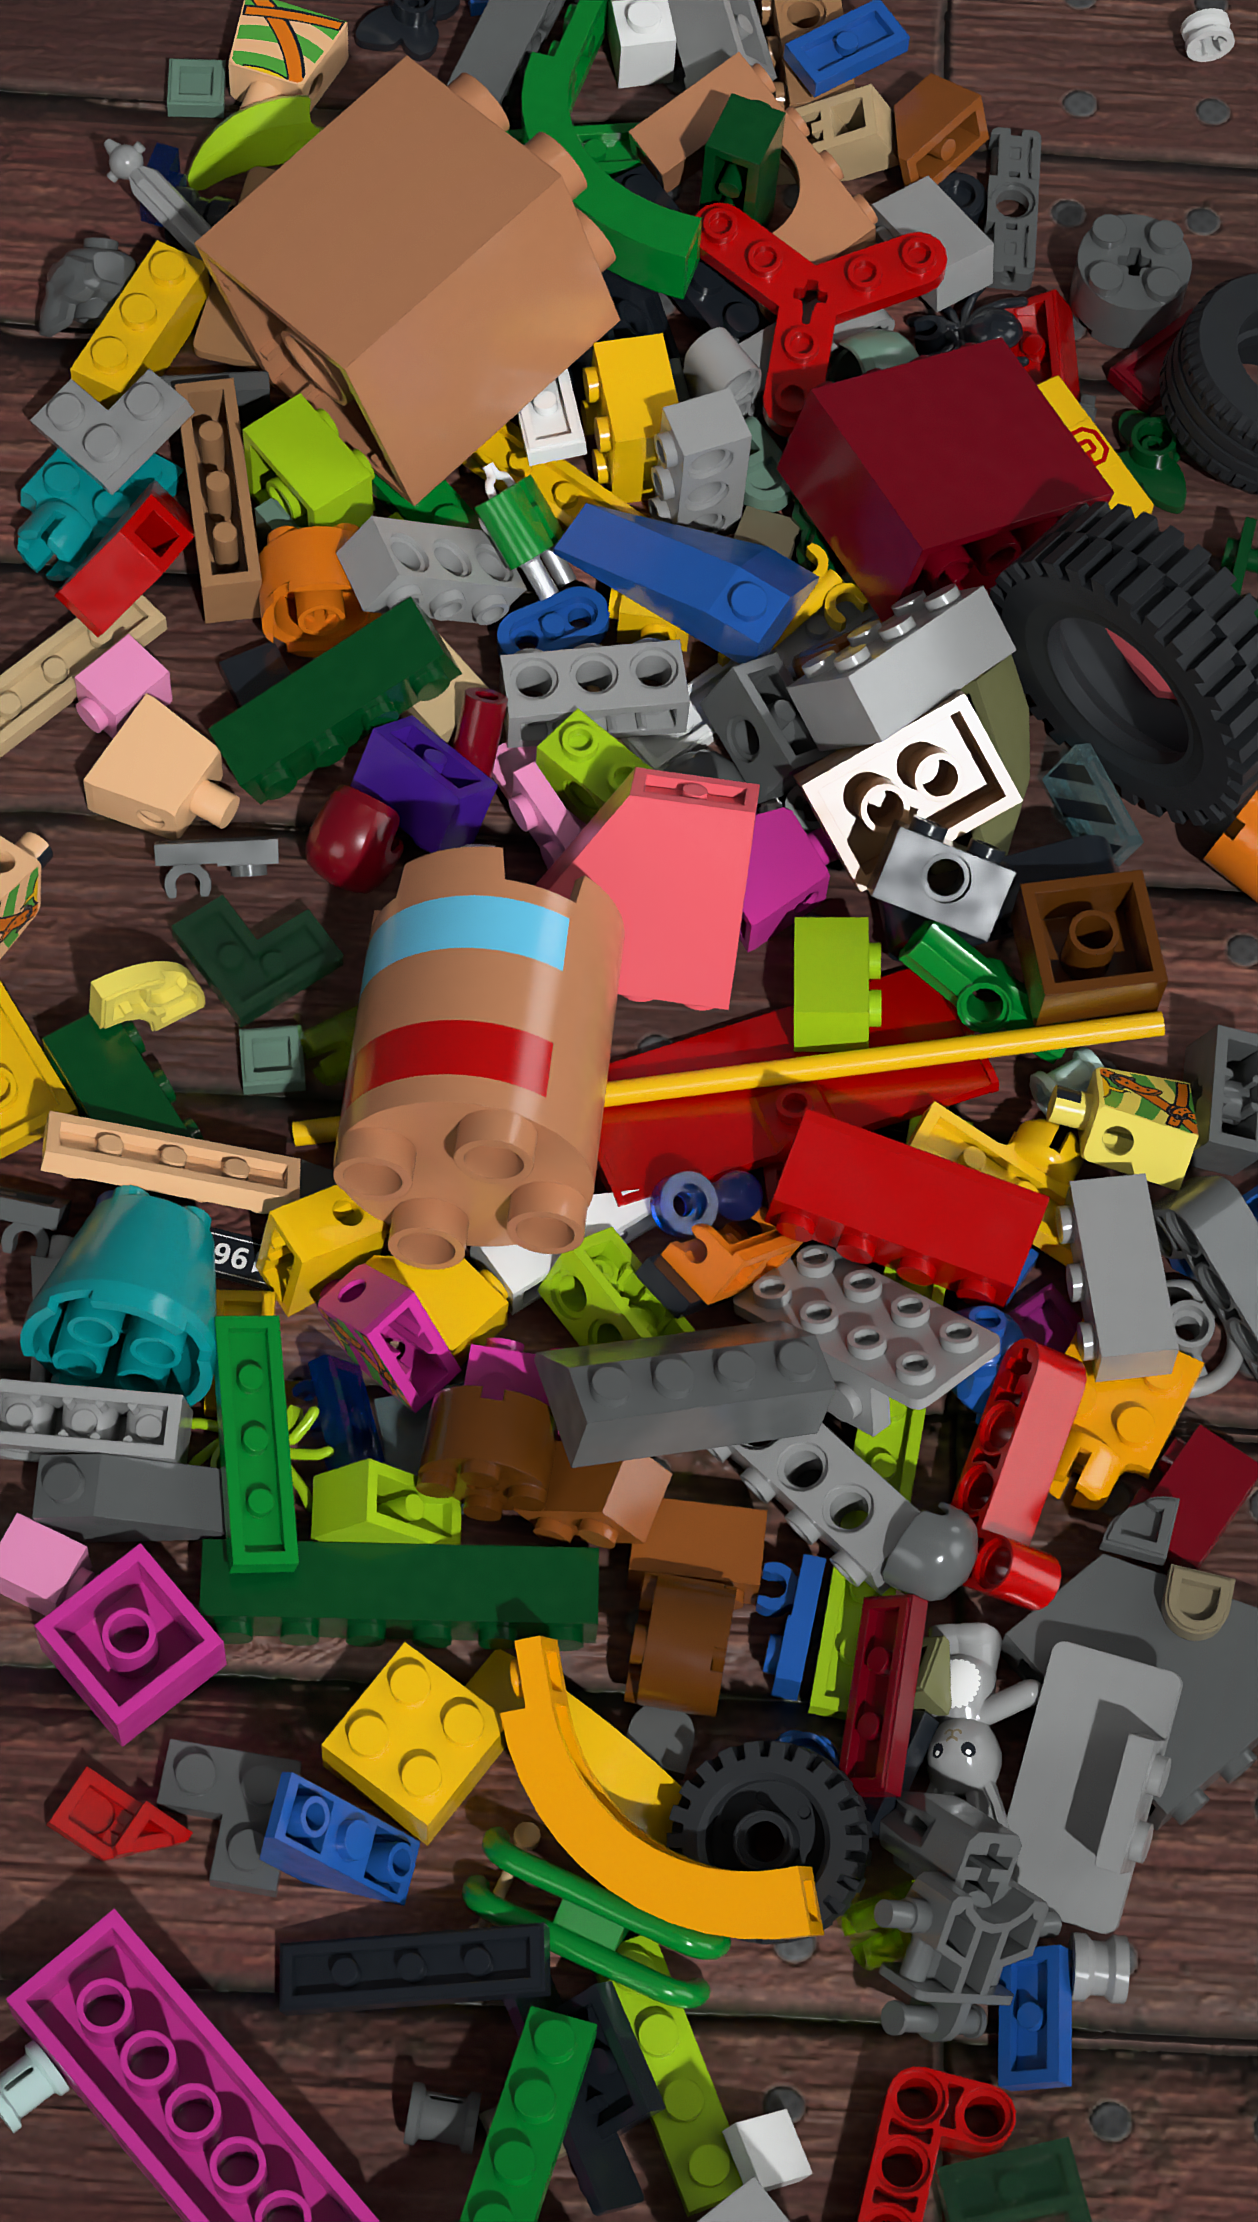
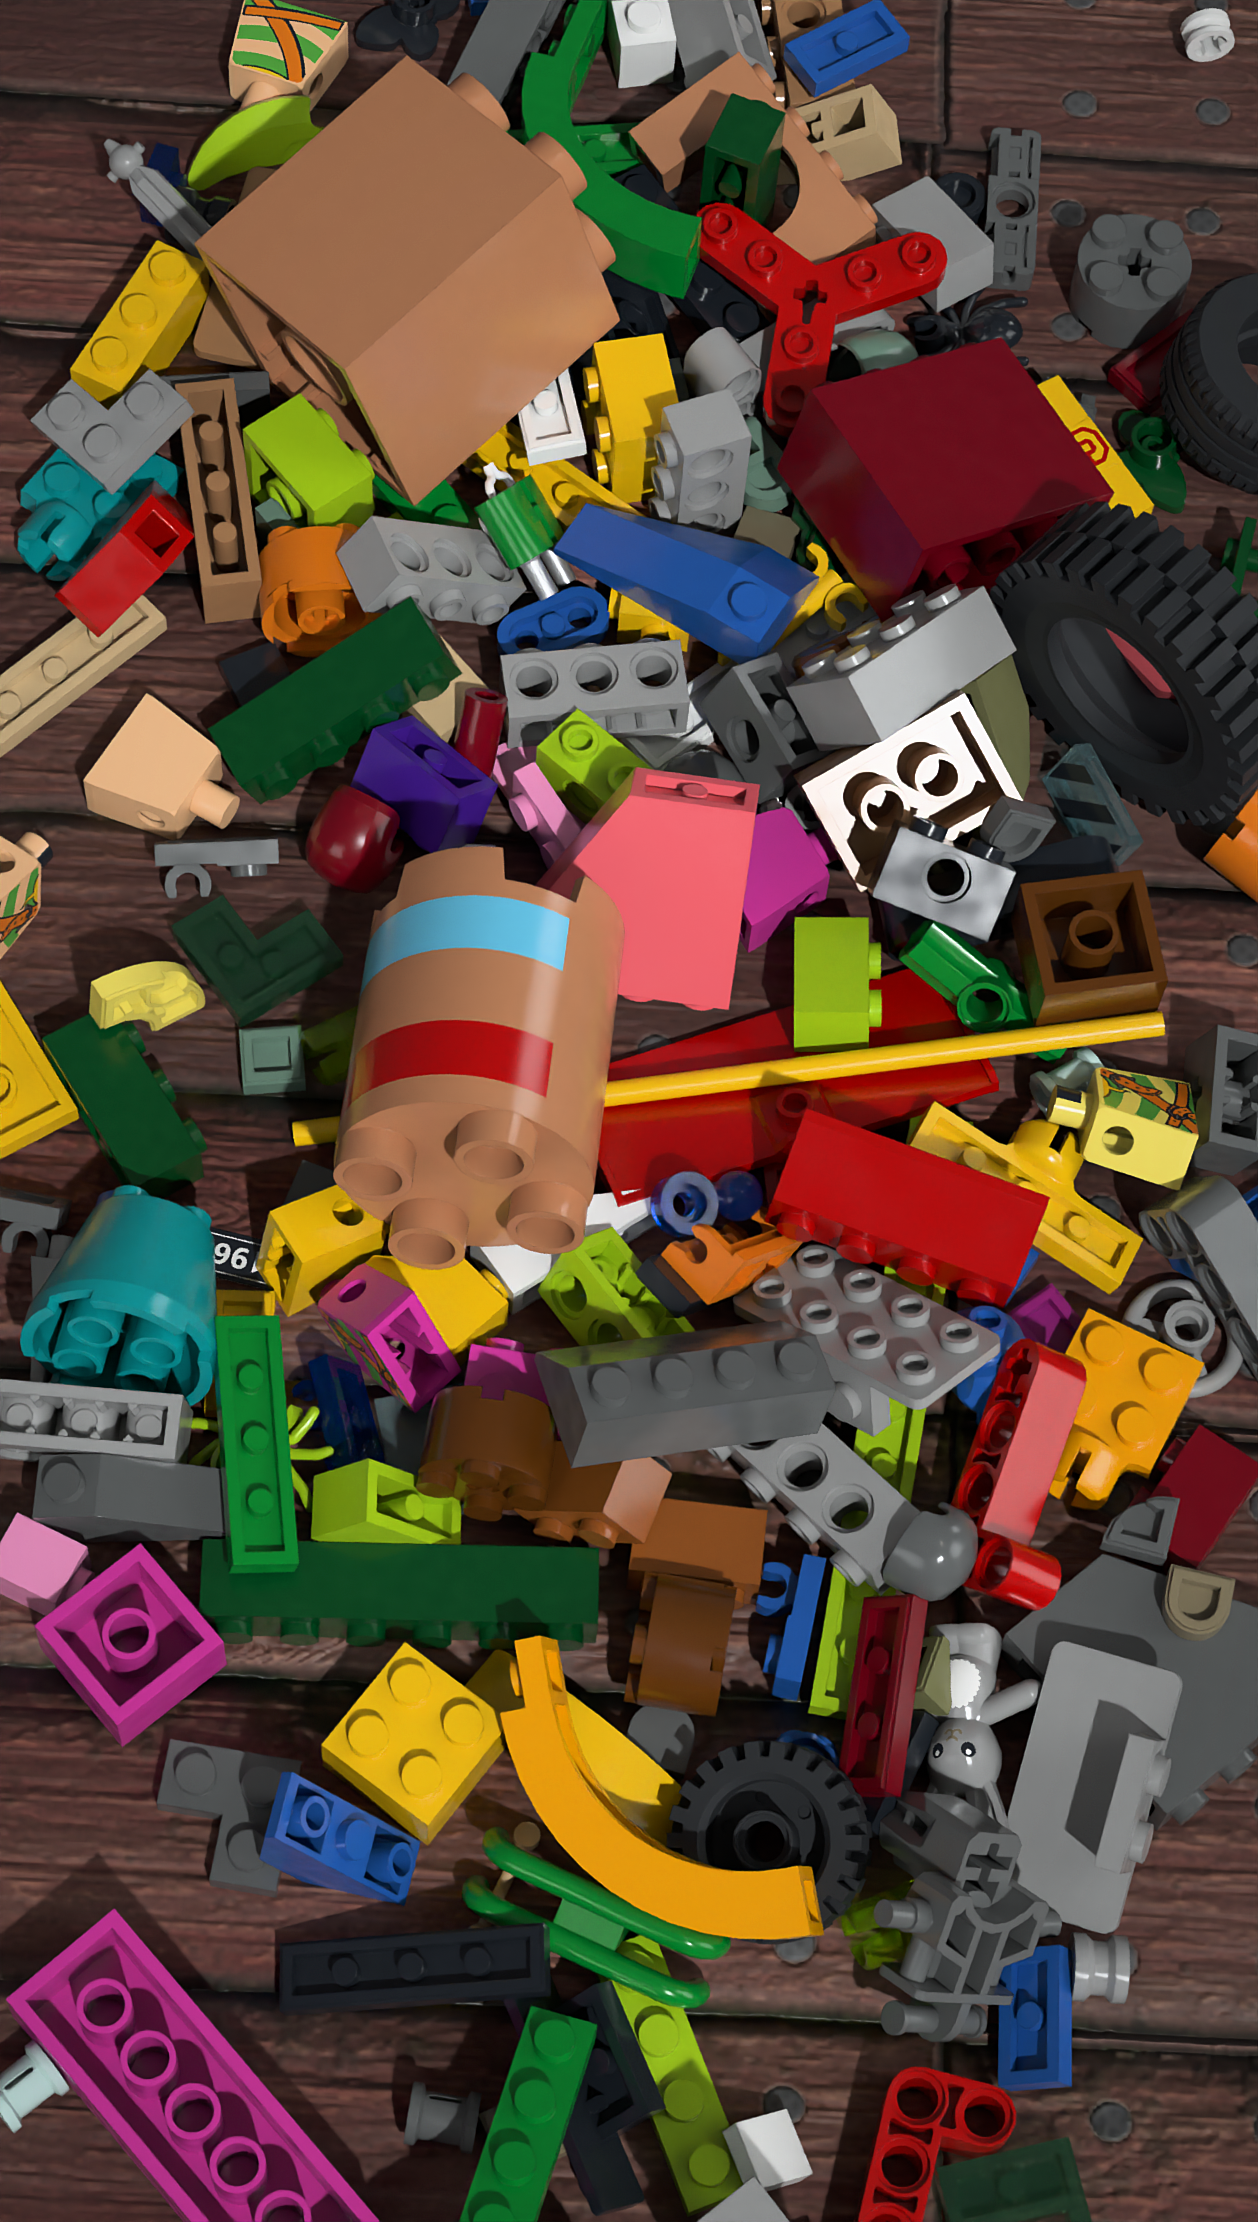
dark grey head [39,237,137,338] -> none
light nougat plate [40,1111,301,1214] -> none
red slope [46,1766,193,1862] -> none
bright pink brick [74,634,173,739] -> none
sand green tile [167,59,226,118] -> none
dark orange slope [894,73,989,187] -> none
red slope [1004,289,1081,402] -> none
light grey brick [1056,1173,1179,1382] -> none
none -> dark grey tile [980,795,1056,863]

